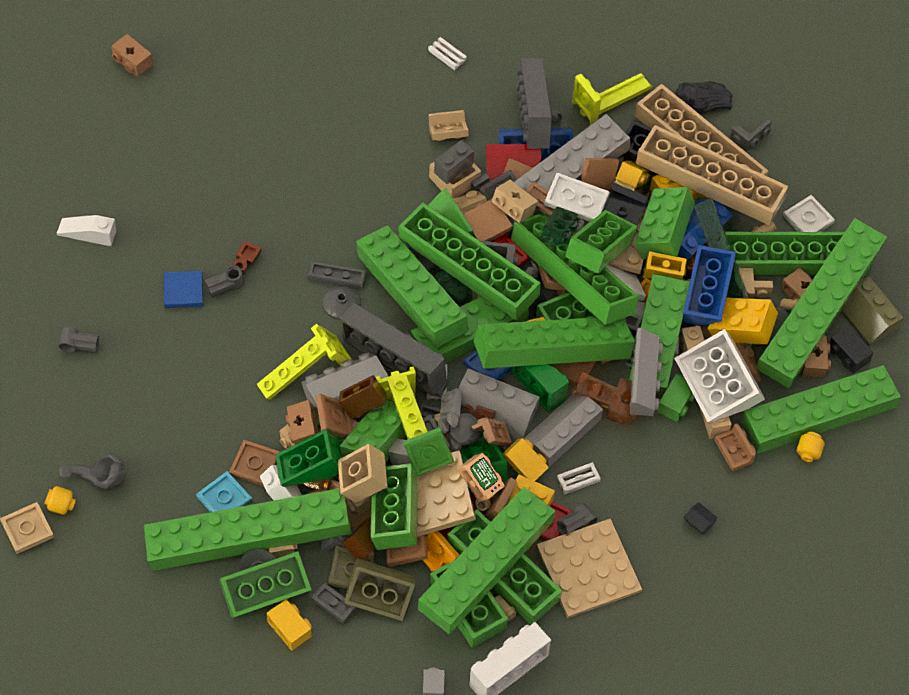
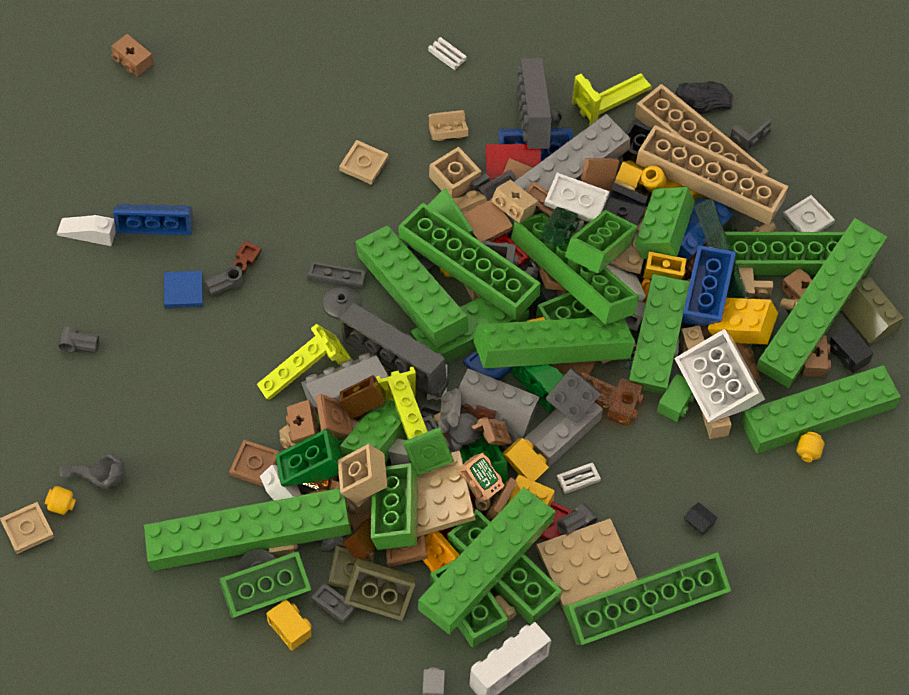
medium azure tile [196,471,253,512] -> none
dark grey brick [434,140,474,184] -> none
clear green brick [434,269,473,307] -> none
light grey slope [630,328,663,416] -> none
medium nougat bracket [714,423,756,472] -> none
none -> blue slope [113,204,193,235]
none -> tan plate [339,140,389,185]
none -> dark grey bracket [546,367,602,423]
none -> bright green brick [563,552,731,645]
none -> yellow head [641,166,667,192]

